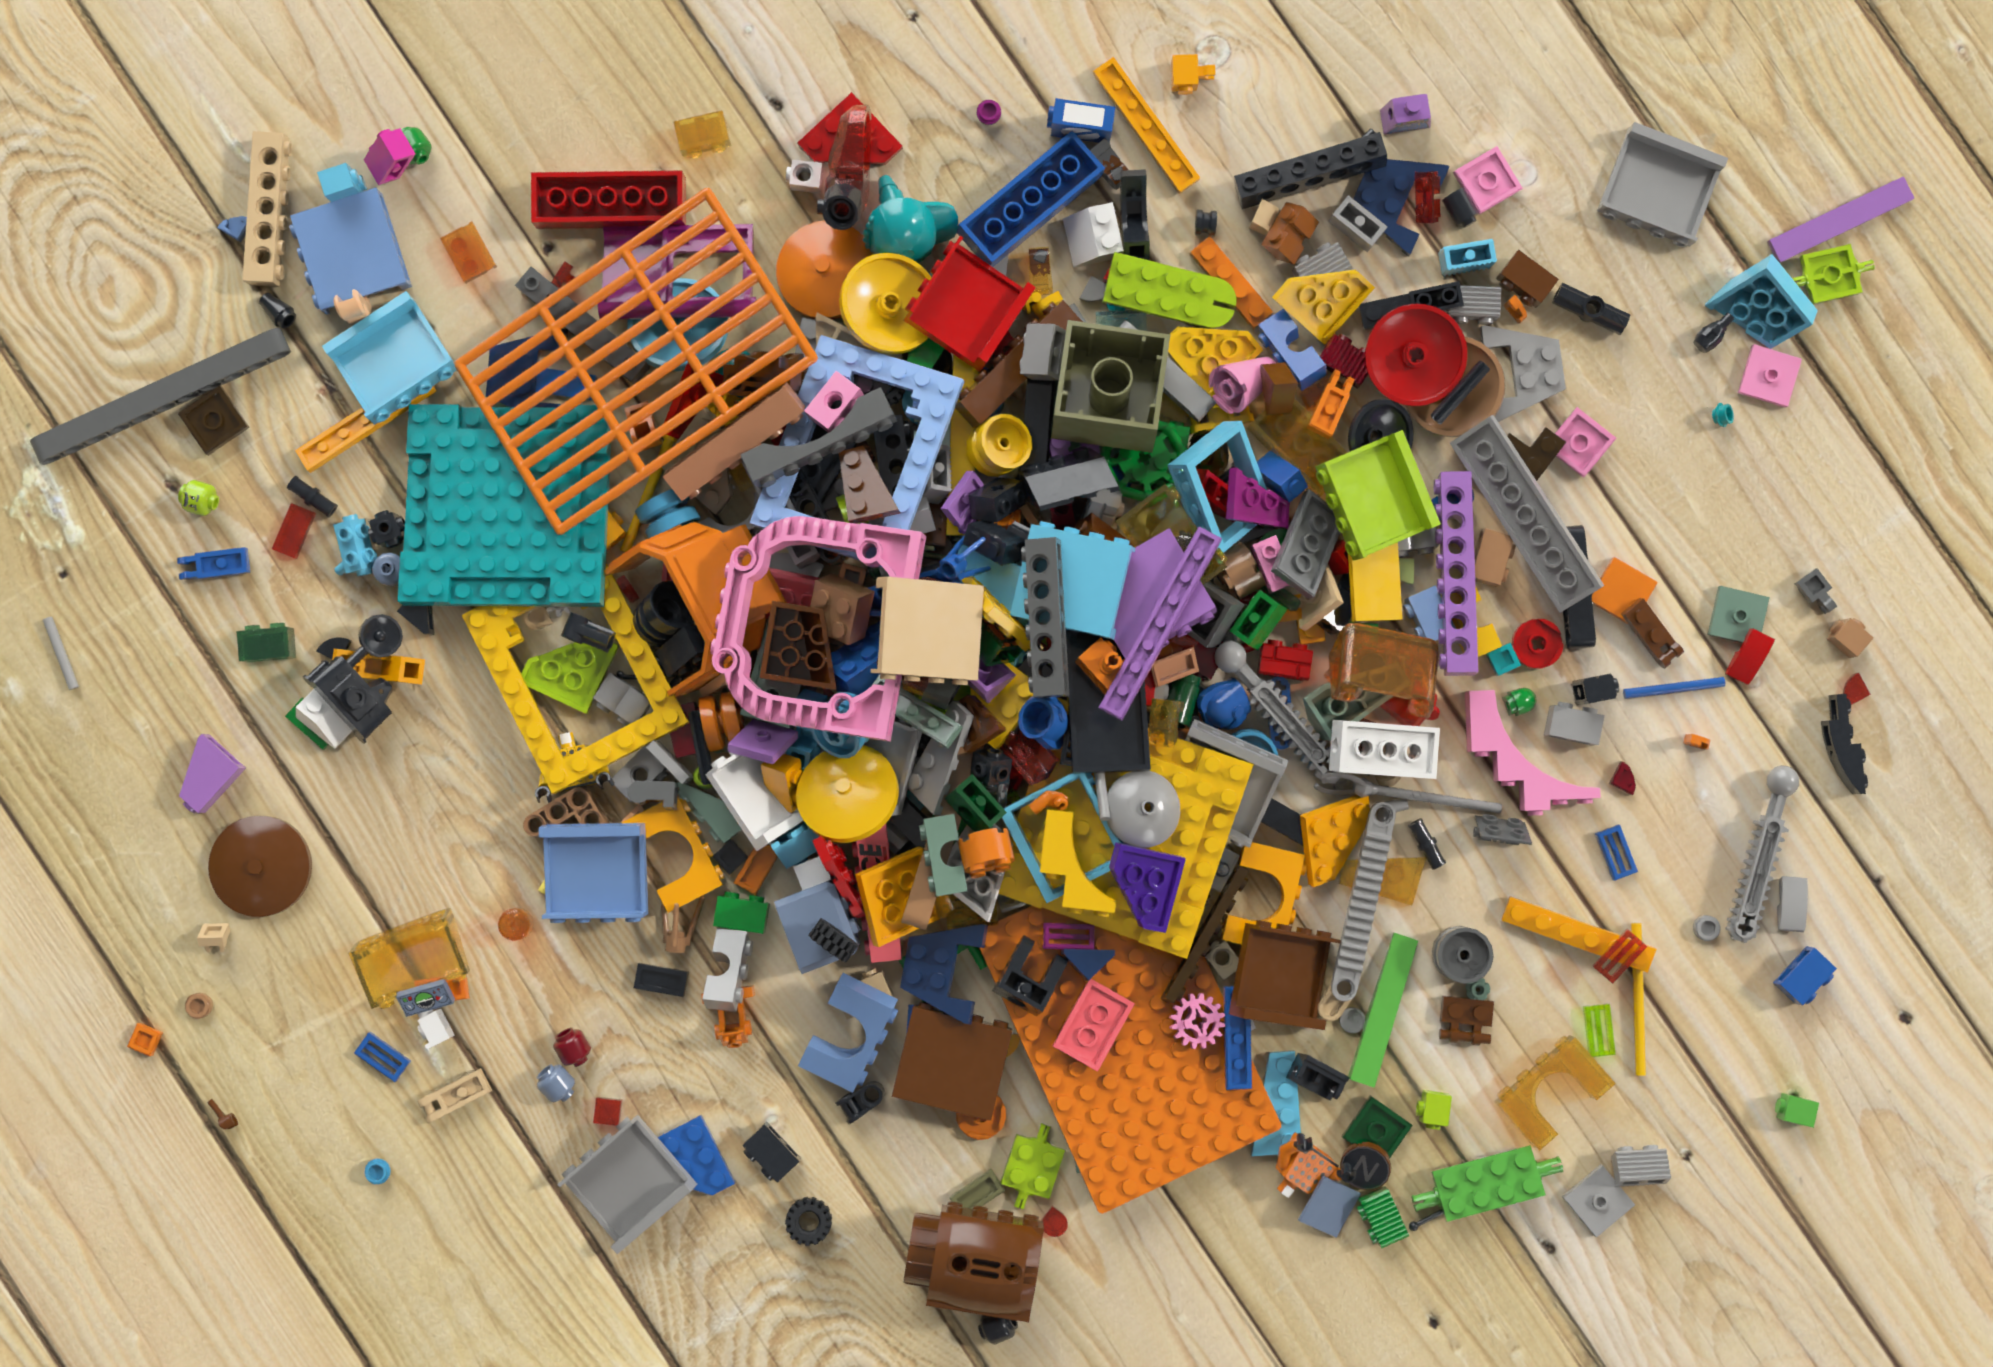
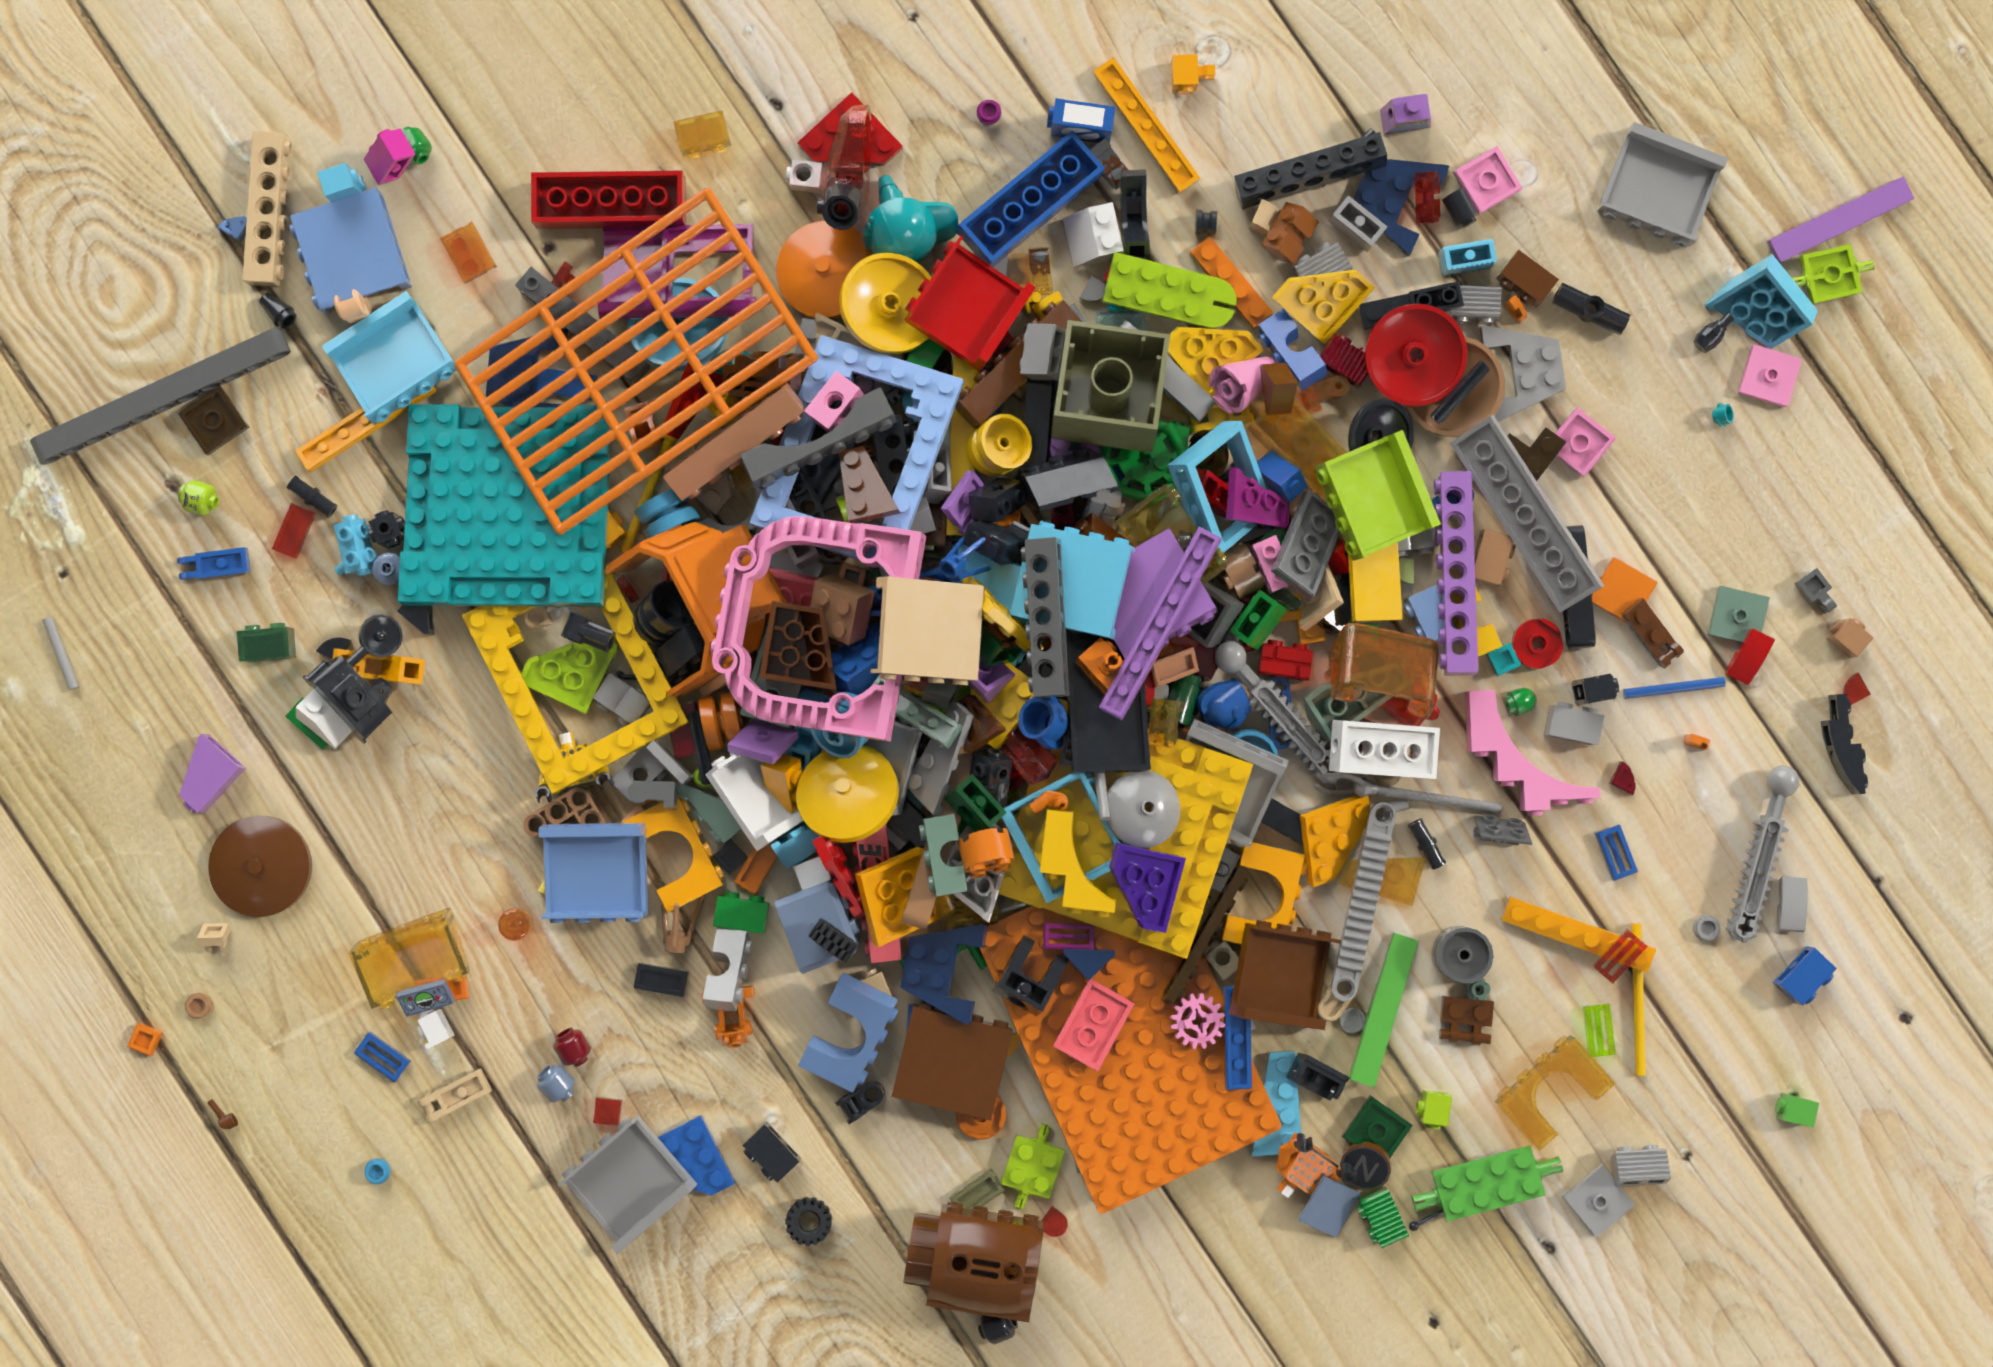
orange hinge [1307,369,1355,440] -> none

